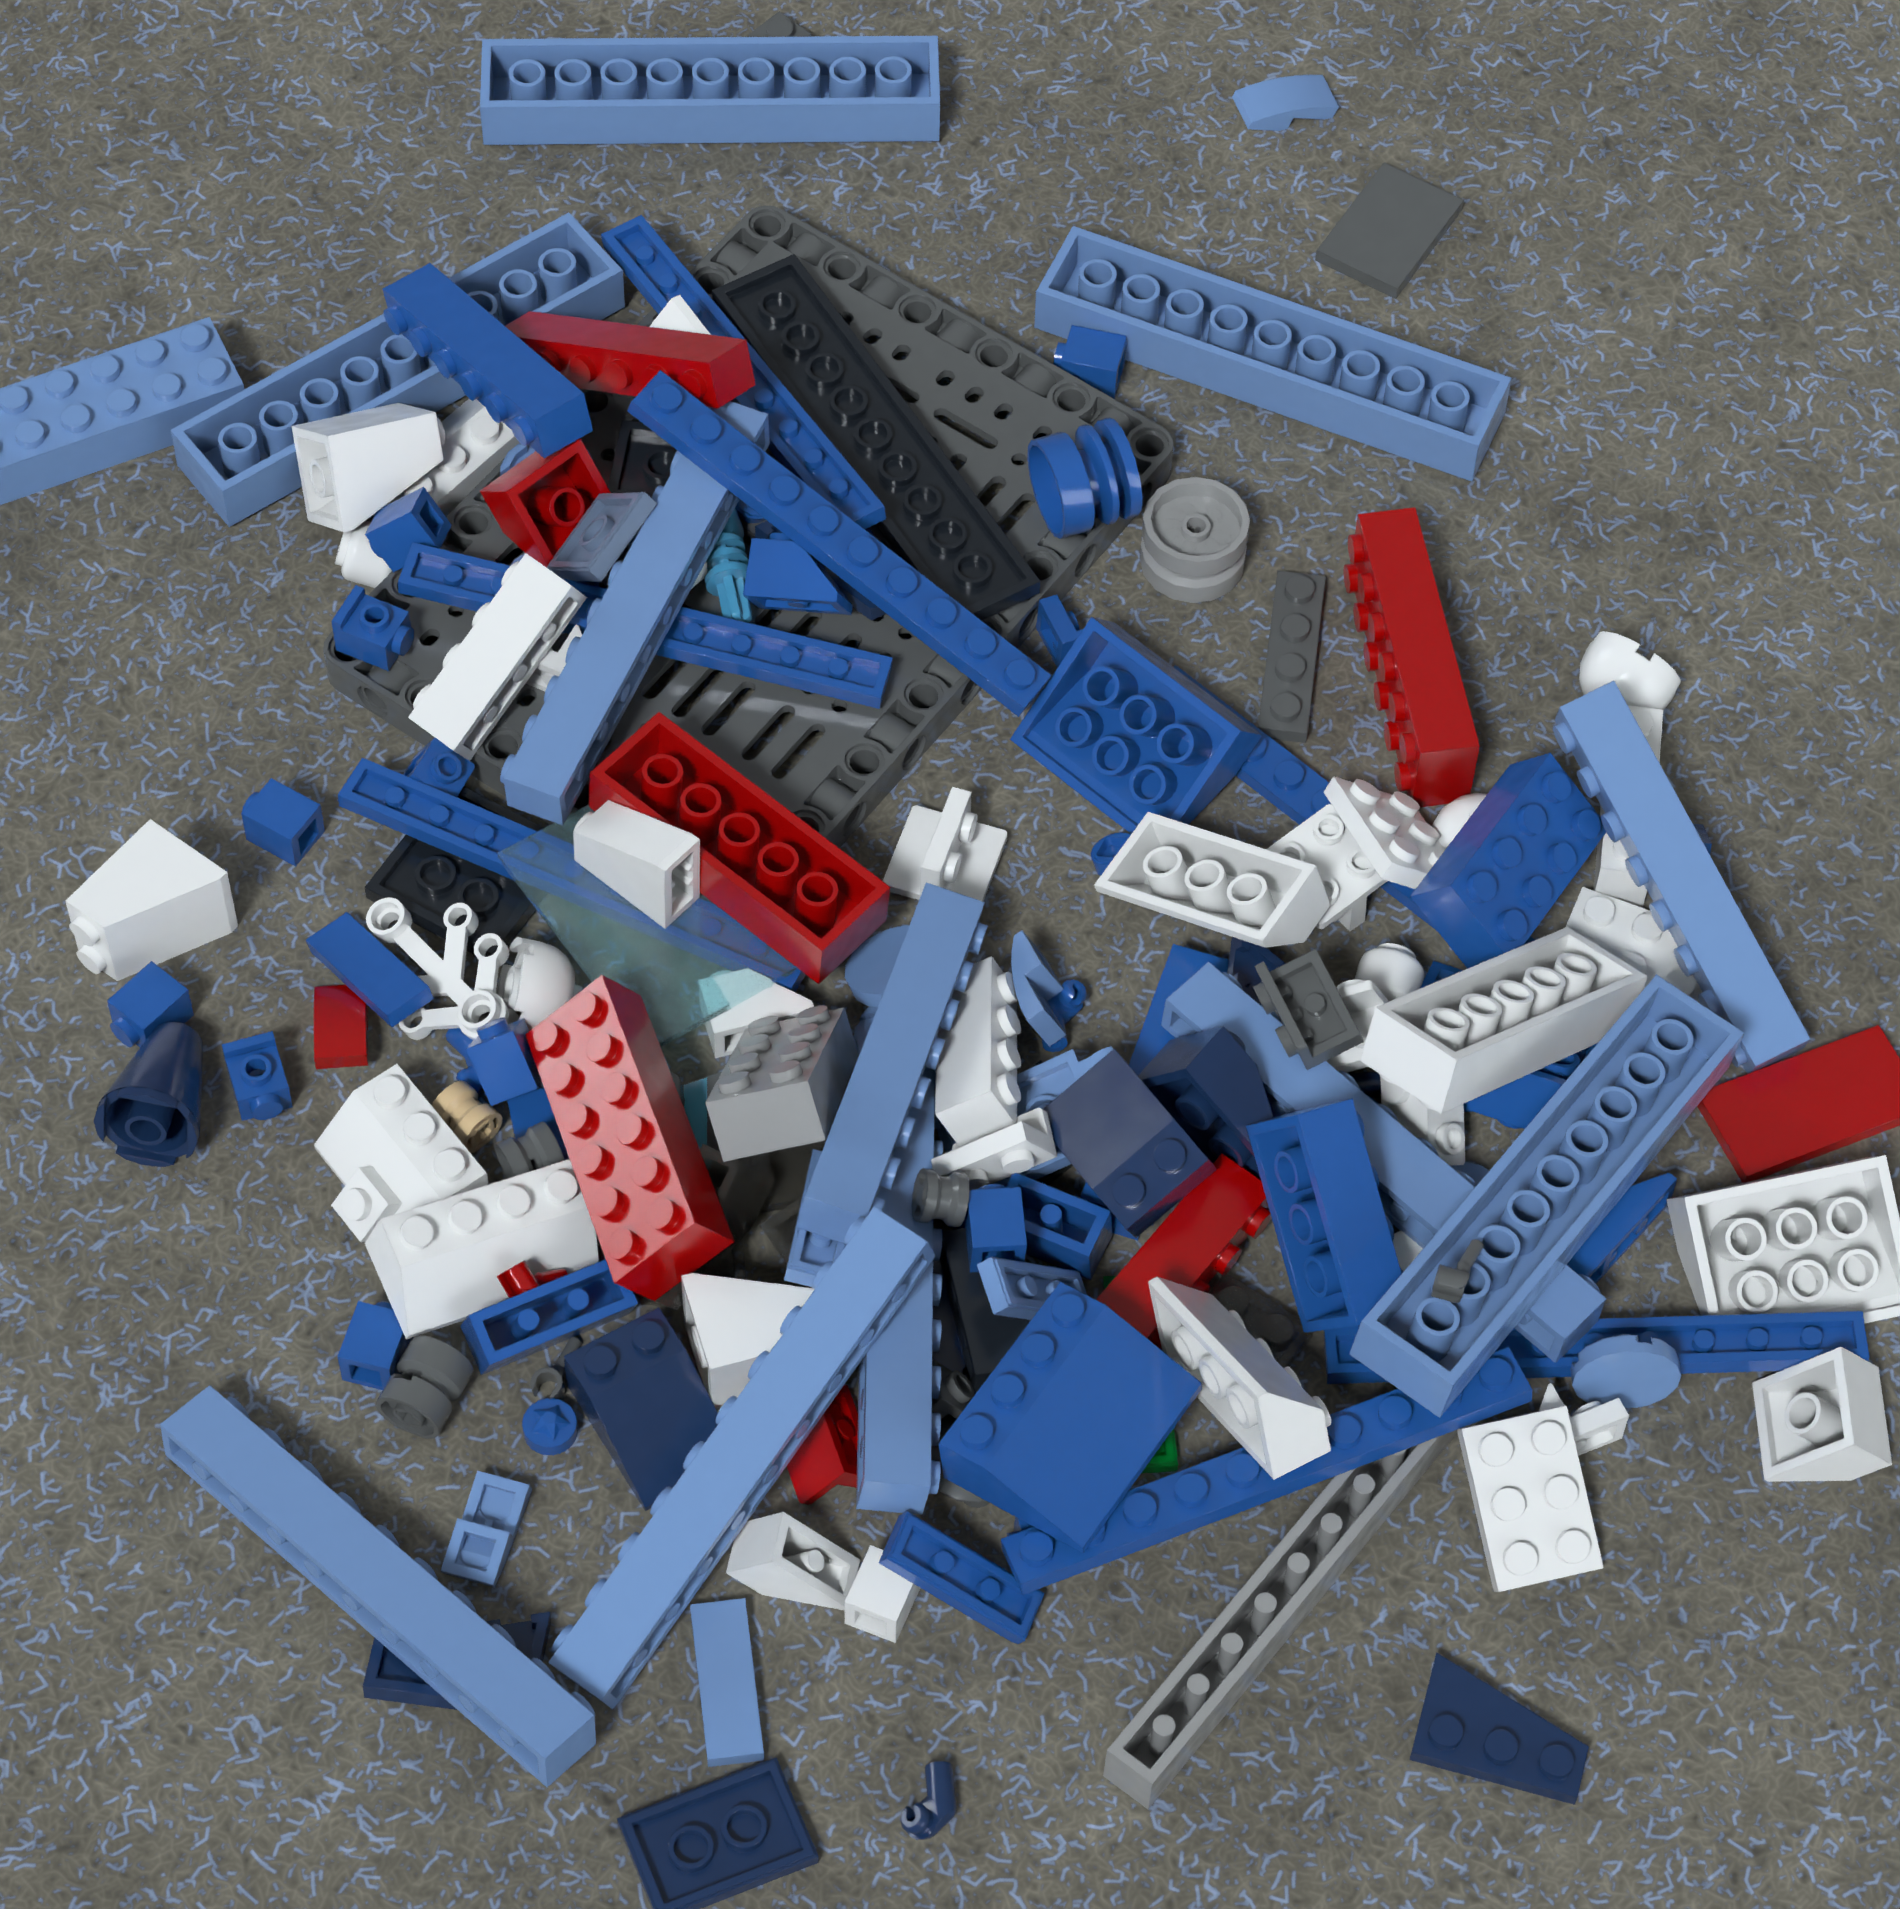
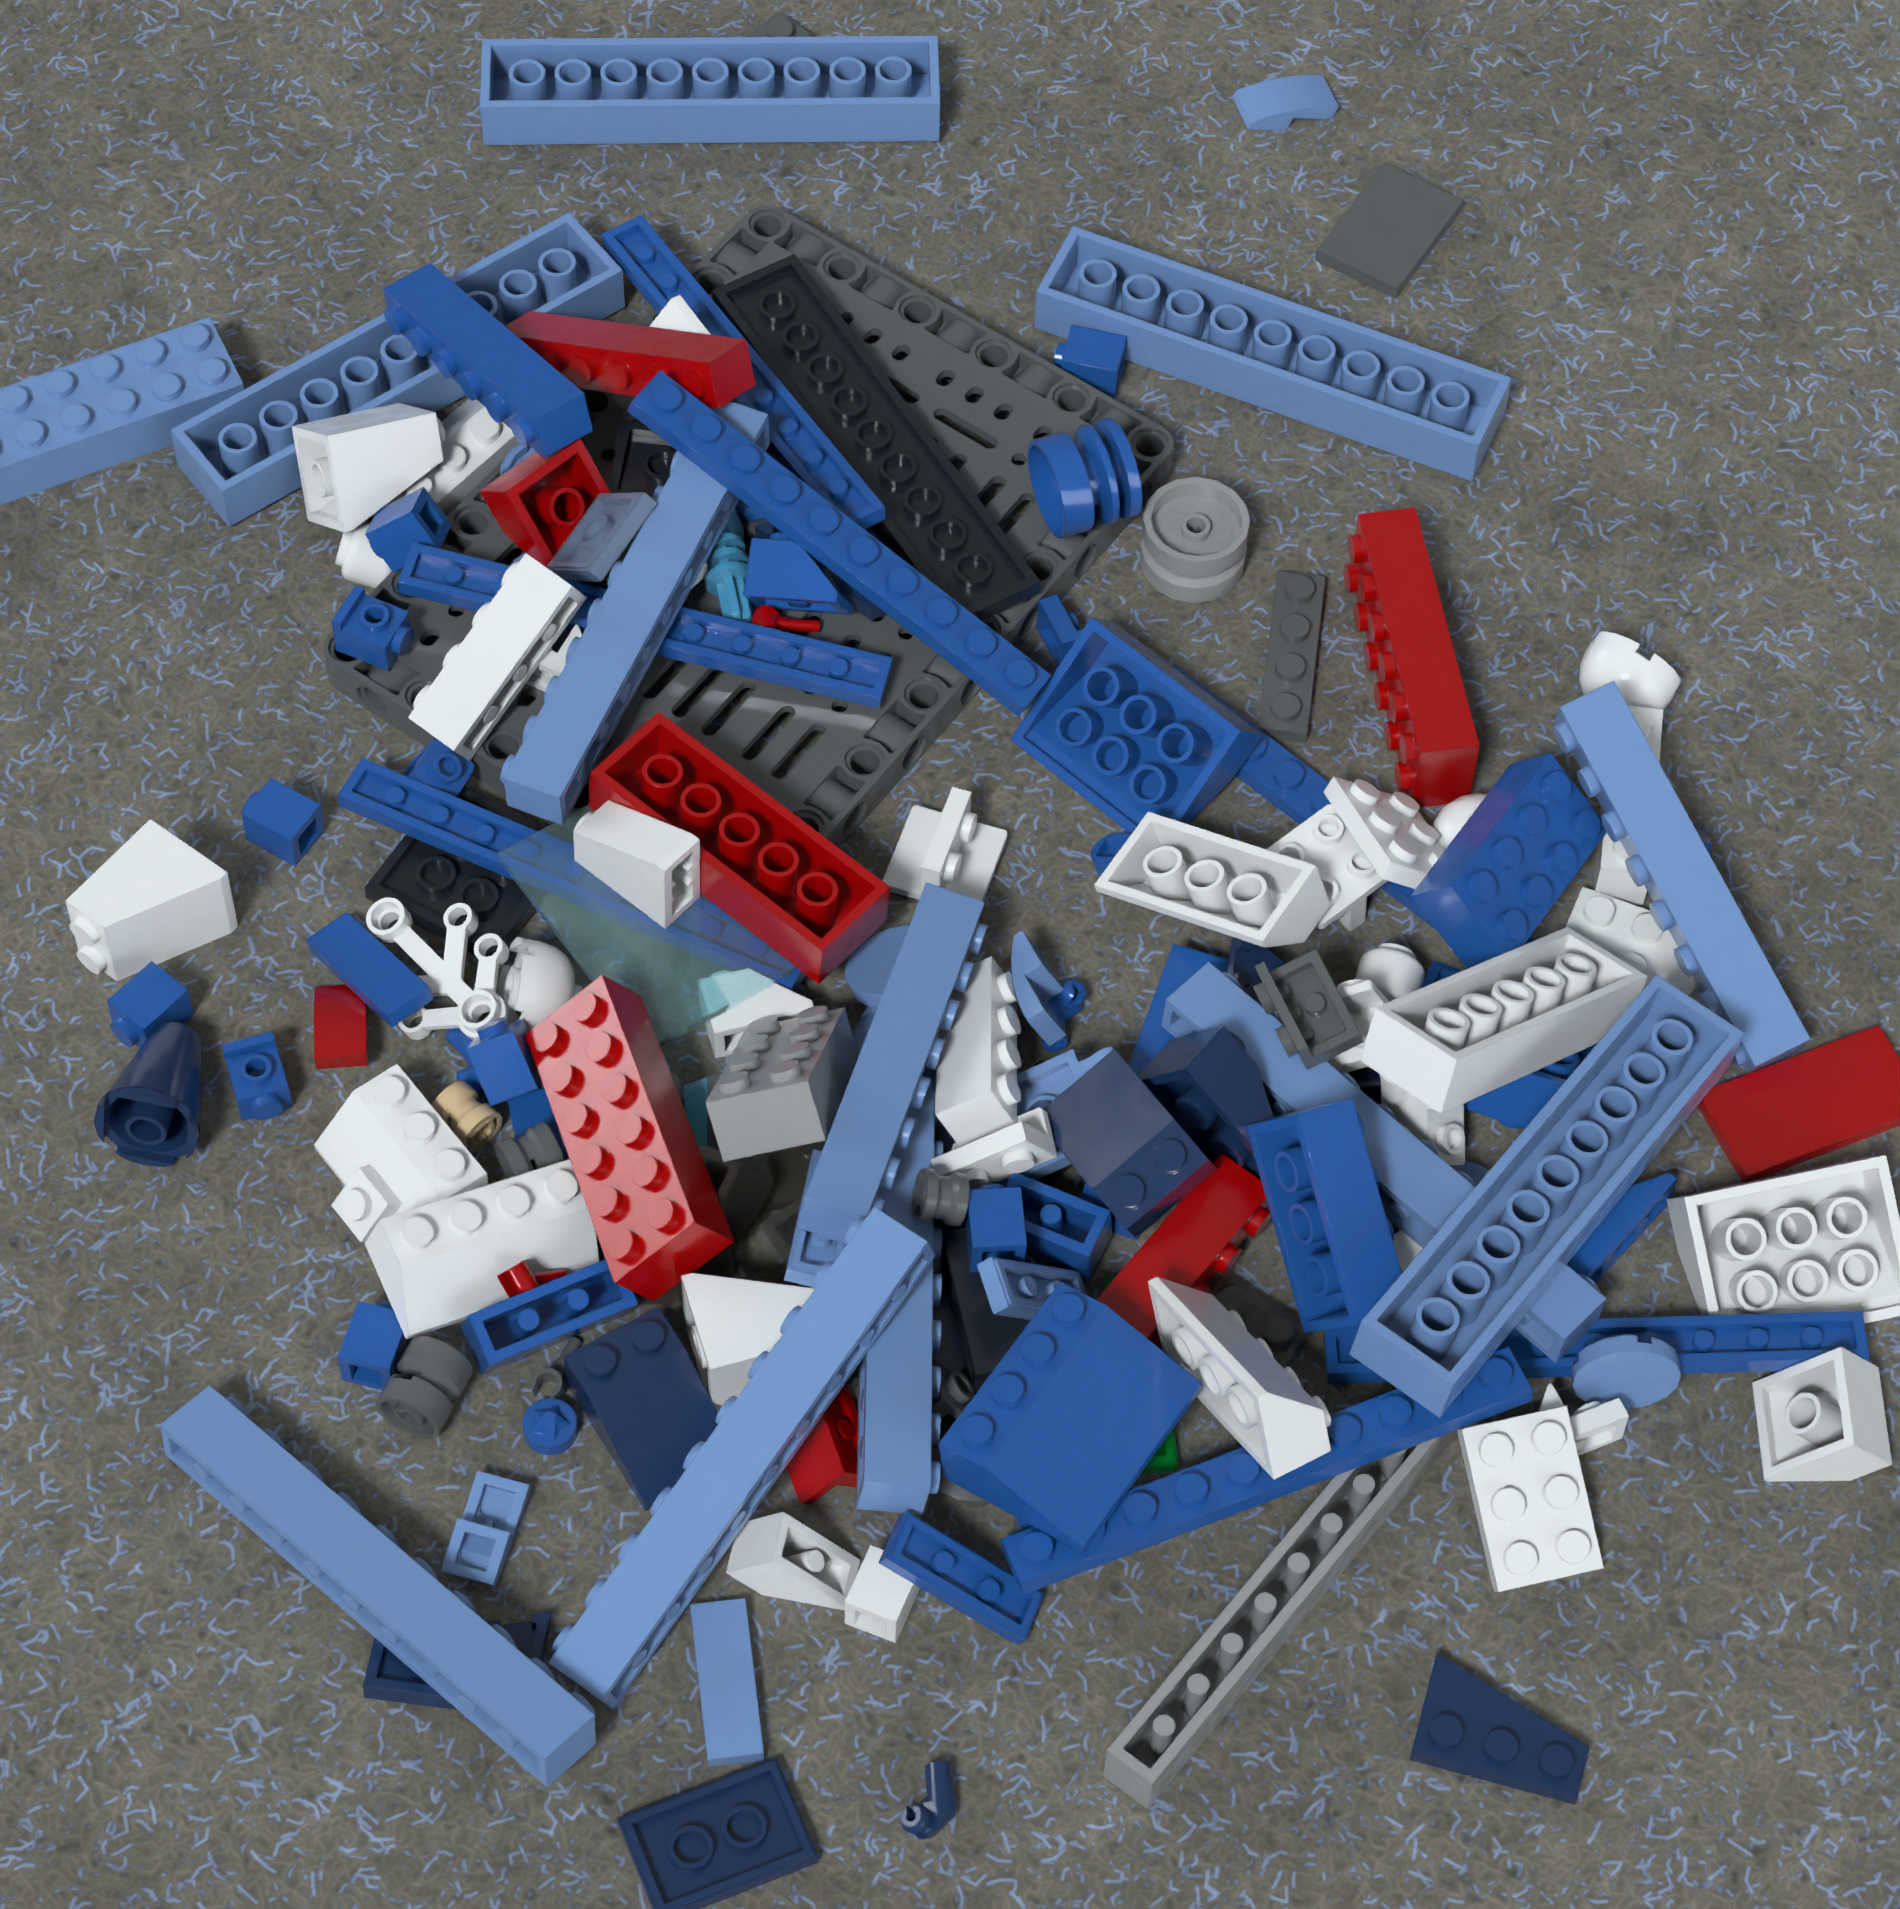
dark grey hand [1431,1239,1483,1303] -> none
none -> red hand [751,605,820,633]

